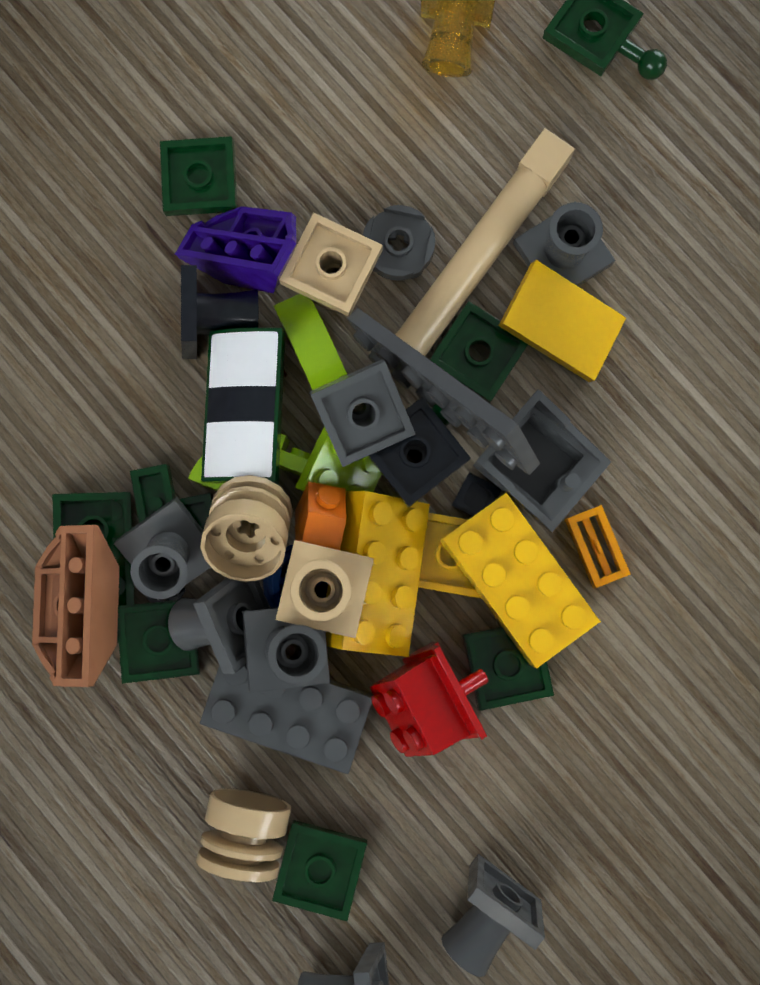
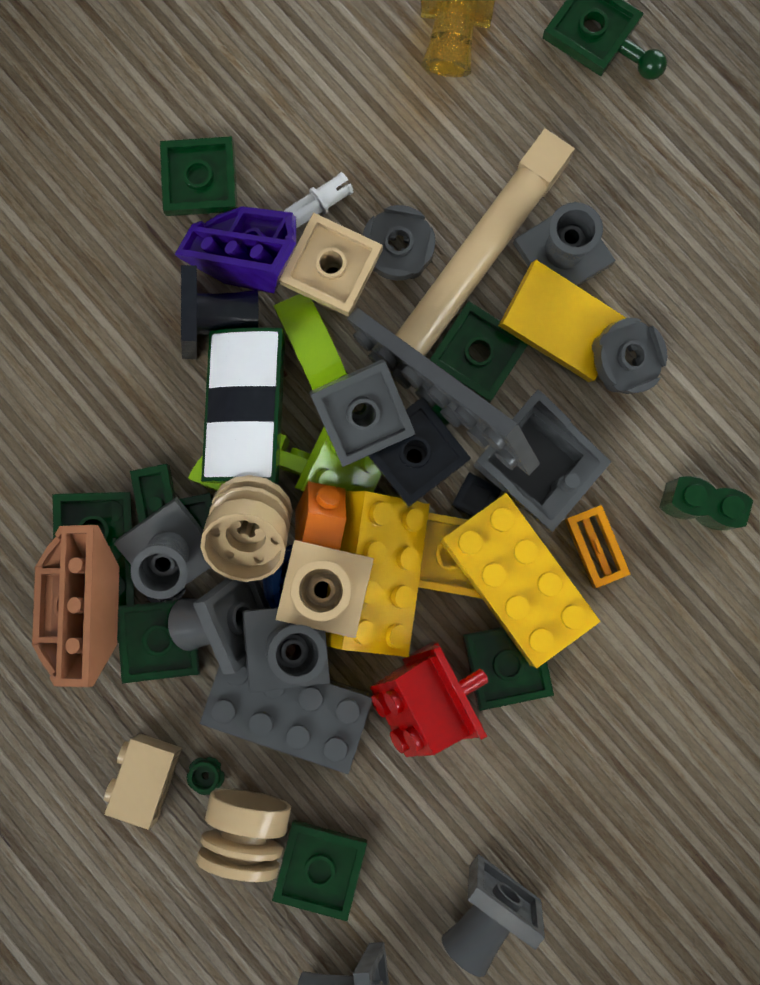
none -> tan brick [104,733,182,830]
none -> dark green plate [186,757,225,795]
none -> white axle [284,172,354,228]
none -> dark grey plate [592,318,667,394]
none -> dark green brick [659,476,753,531]

